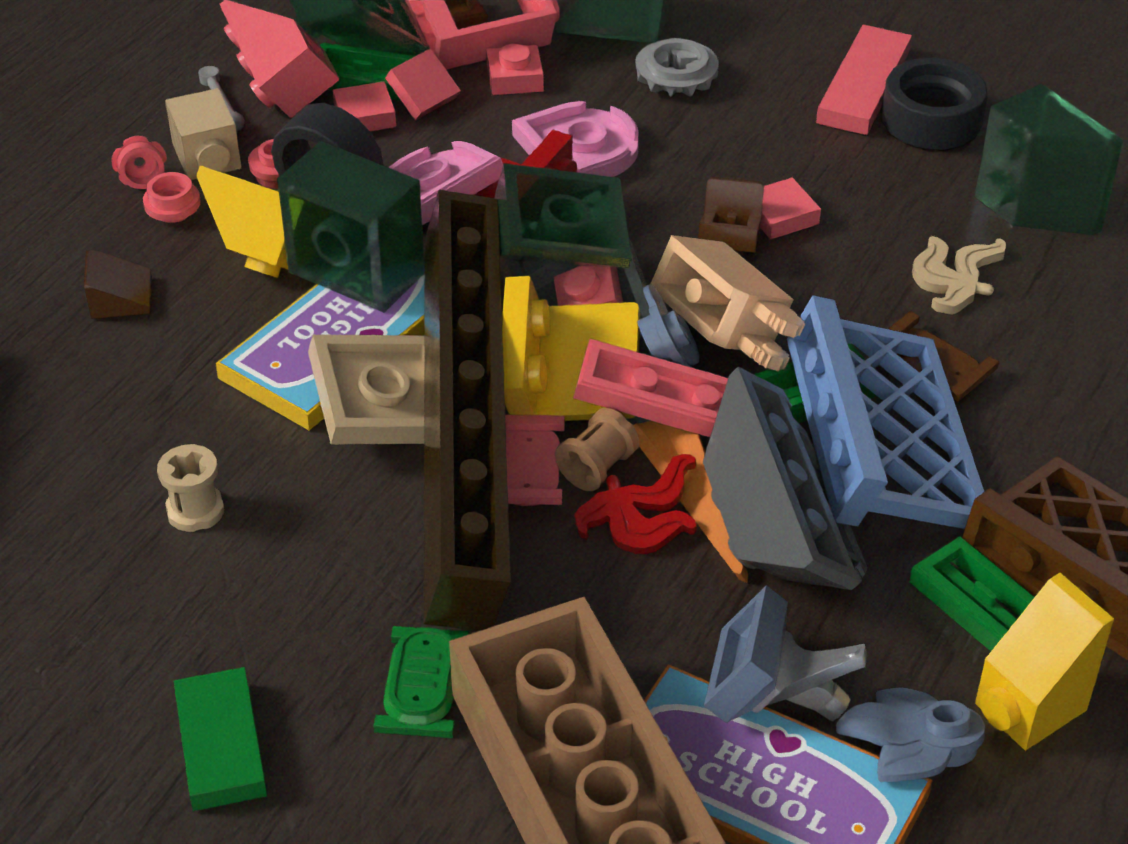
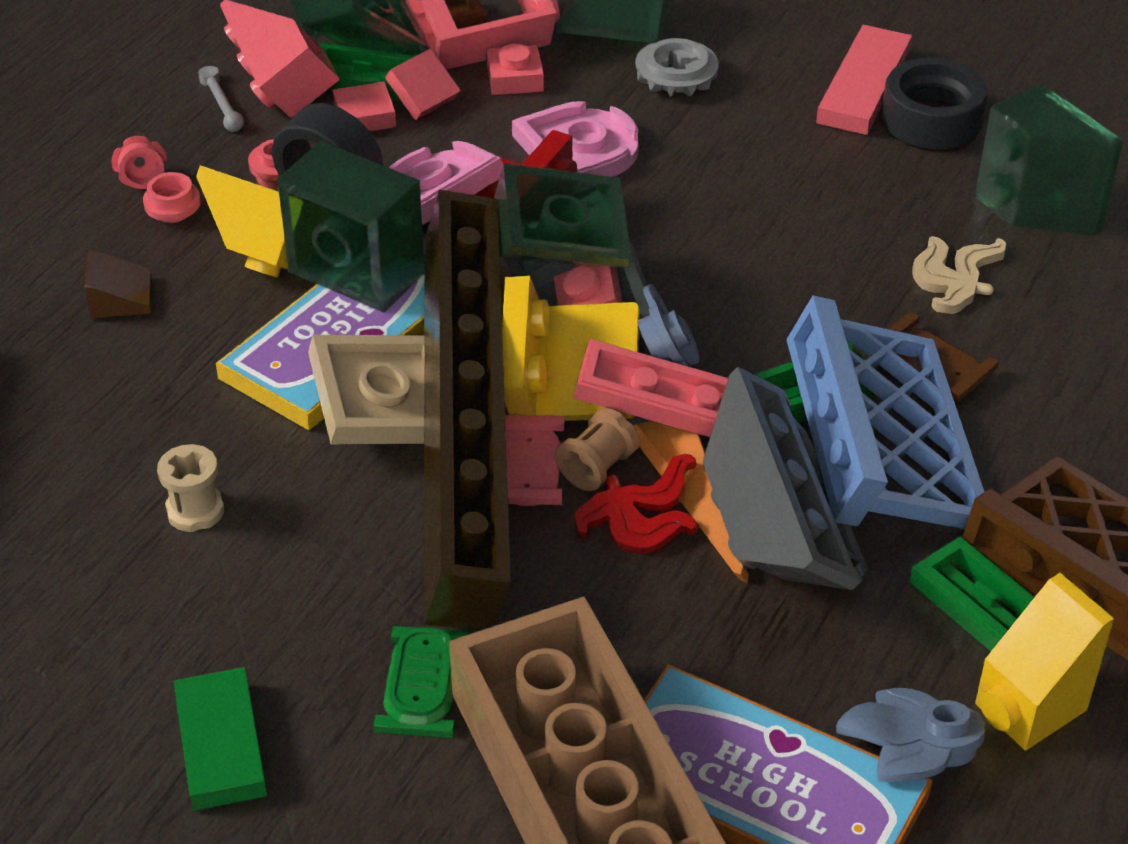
tan brick [165,88,241,180] -> none
light nougat hinge [651,235,805,372] -> none
reddish brown bracket [698,177,764,257] -> none
piece [704,585,867,723] -> none
coral tile [760,177,821,240] -> none

